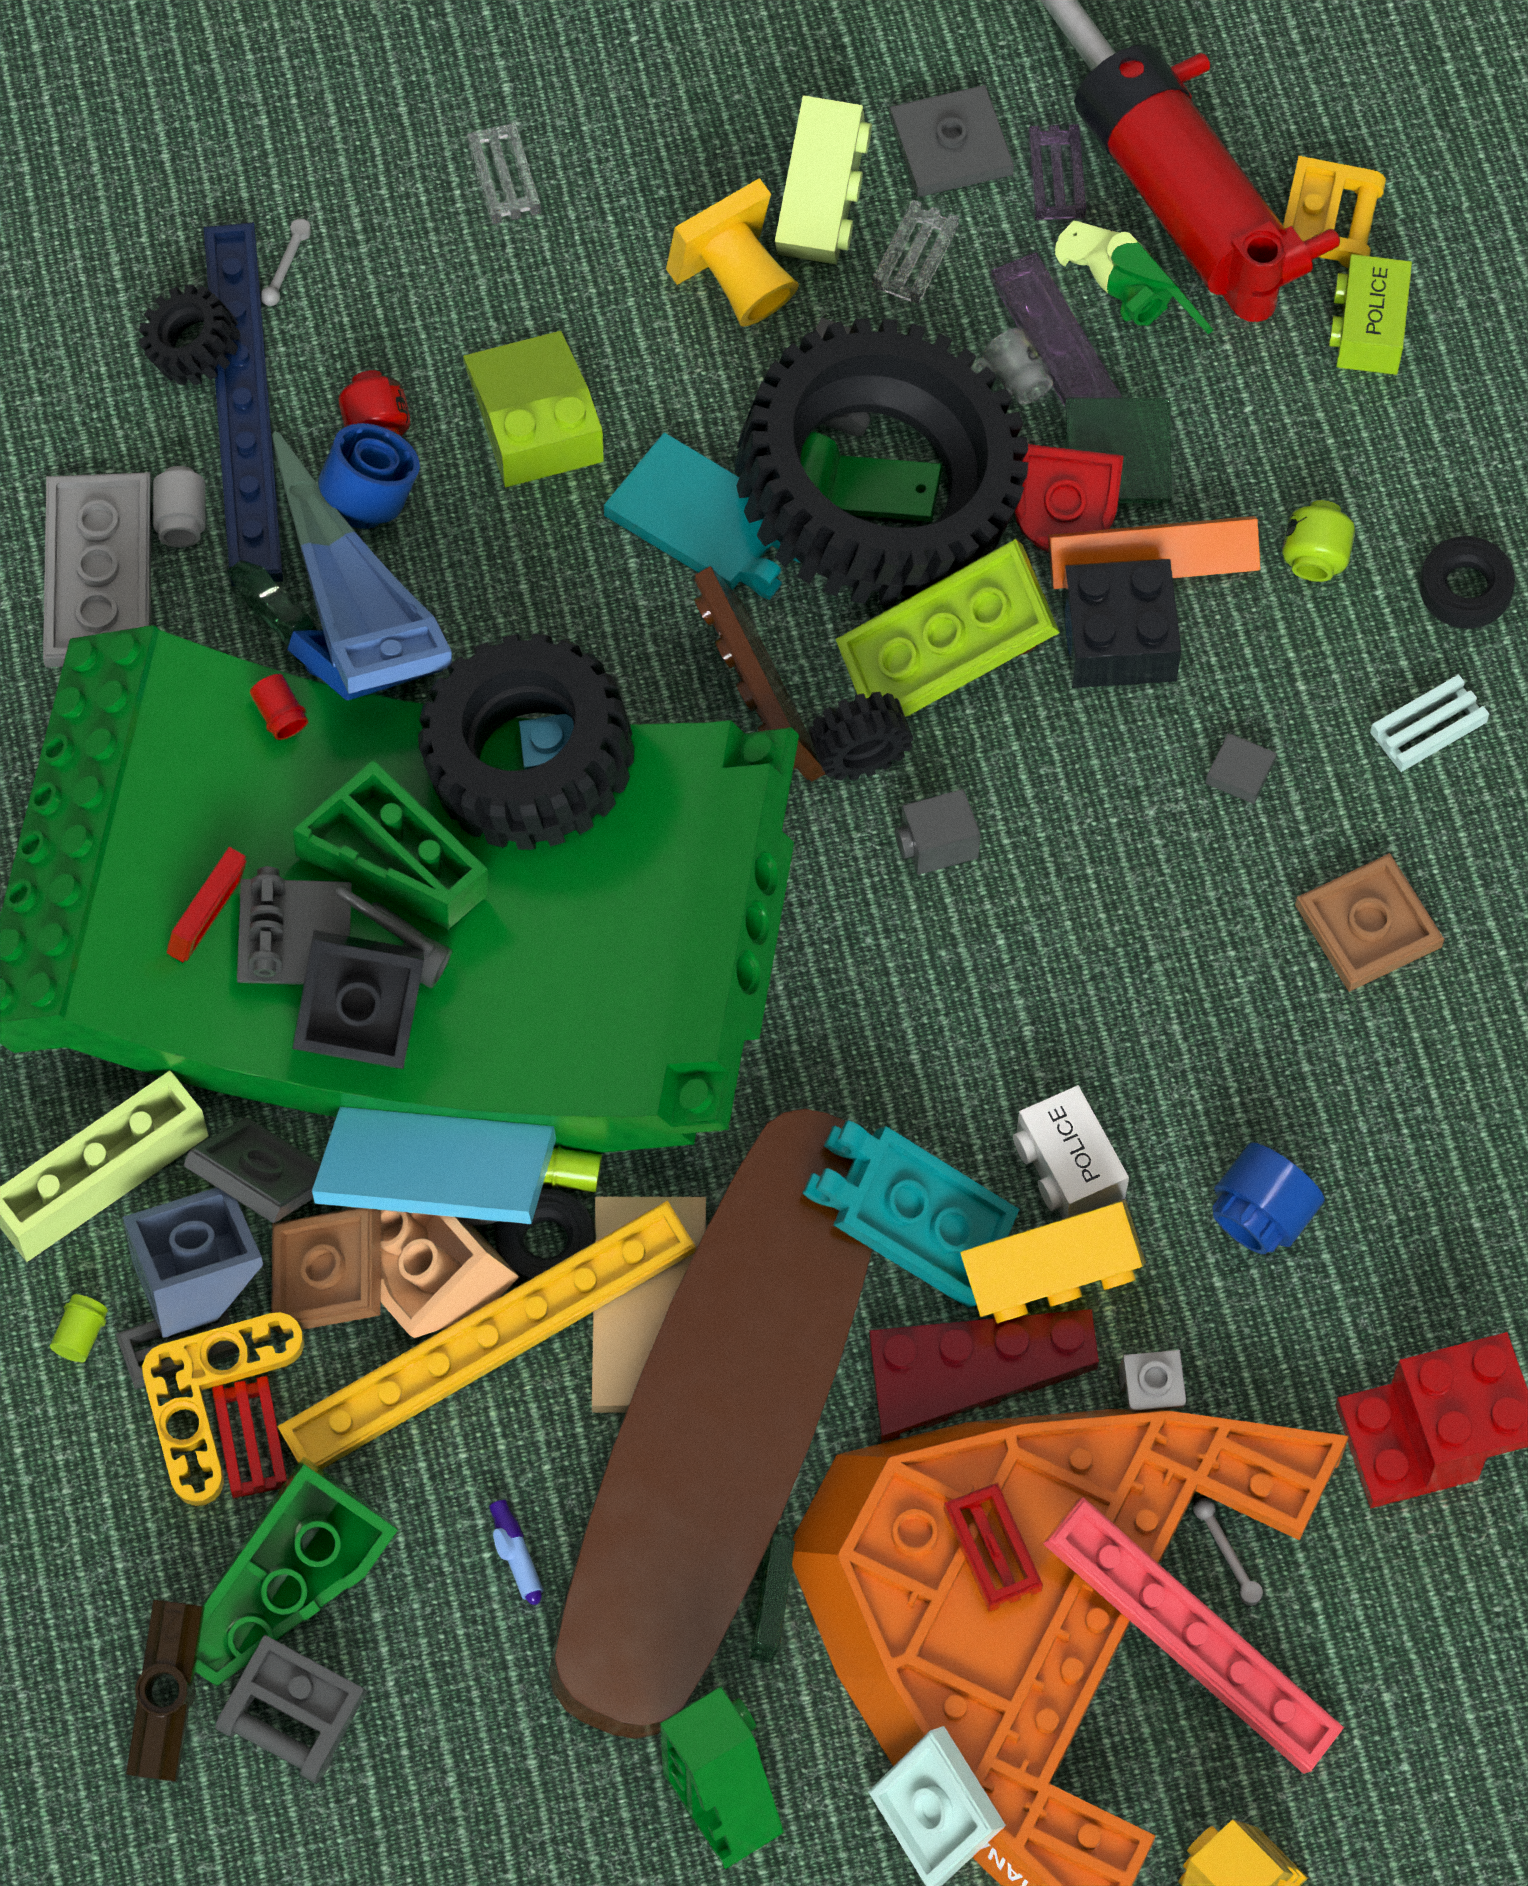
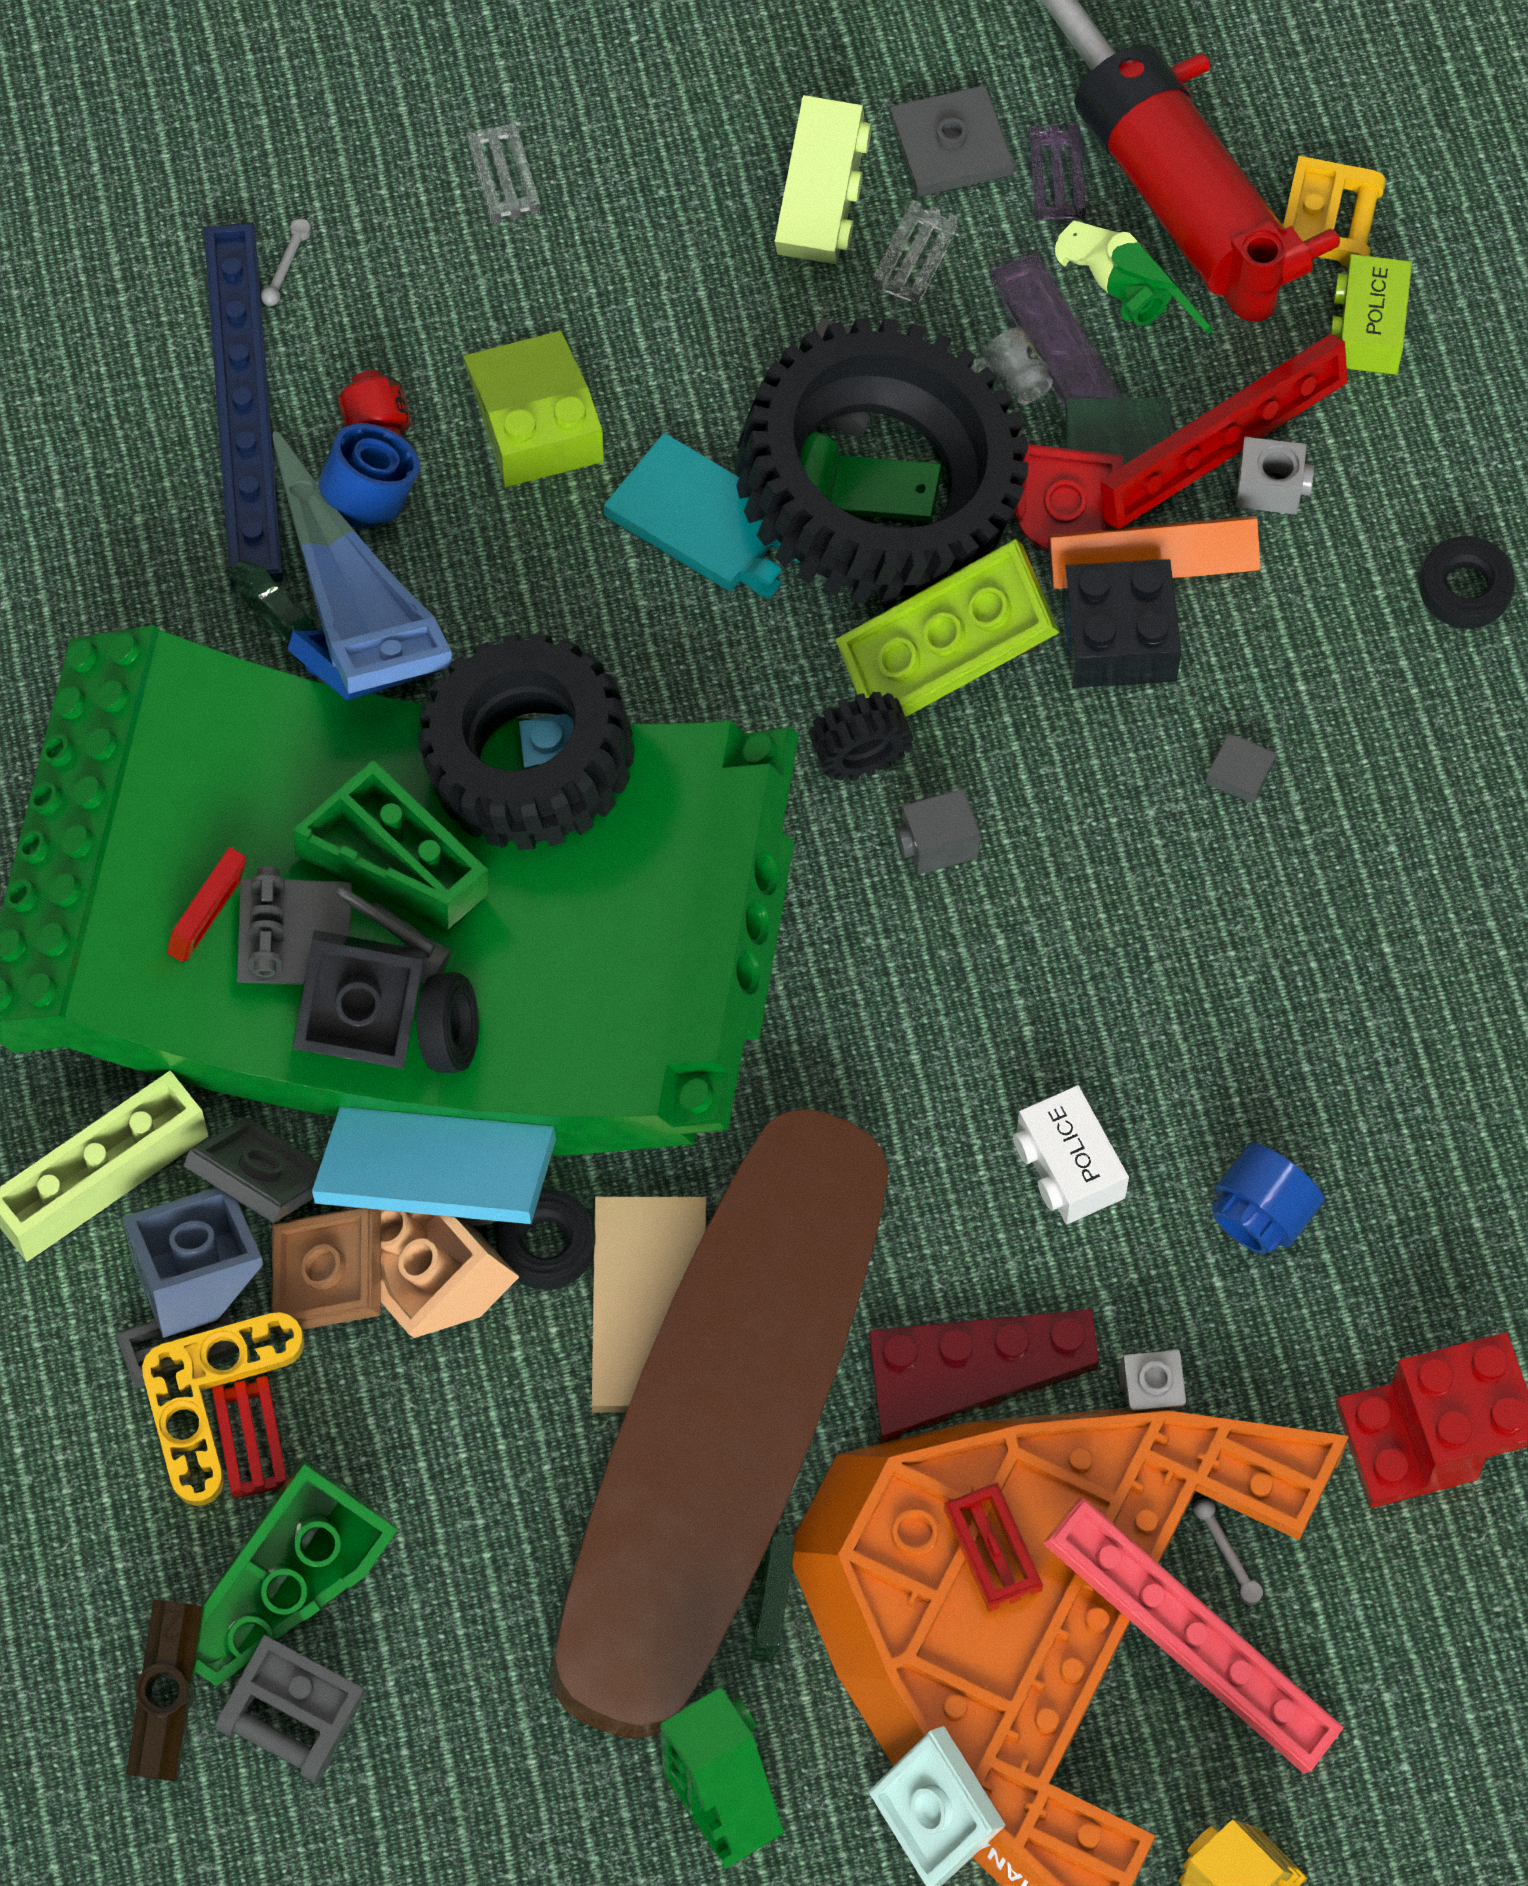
light grey tile [43,472,152,667] -> none
lime piece [50,1294,108,1363] -> none
black tyre [139,284,240,386] -> none
light grey brick [153,466,206,547] -> none
red piece [250,674,308,740] -> none
yellow tile [277,1200,696,1469] -> none
light blue piece [489,1500,543,1605] -> none
lime piece [543,1145,602,1193] -> none
yellow plant [666,178,799,327] -> none
reddish brown tile [694,566,825,782] -> none
teal tile [803,1120,1020,1308] -> none
yellow wedge [960,1199,1146,1323] -> none
lime head [1282,500,1355,582] -> none
medium nougat tile [1295,853,1444,992] -> none
light aqua tile [1370,674,1489,772] -> none
none -> black tyre [417,972,479,1073]
none -> red plate [1100,334,1348,530]
none -> light grey brick [1235,437,1314,515]

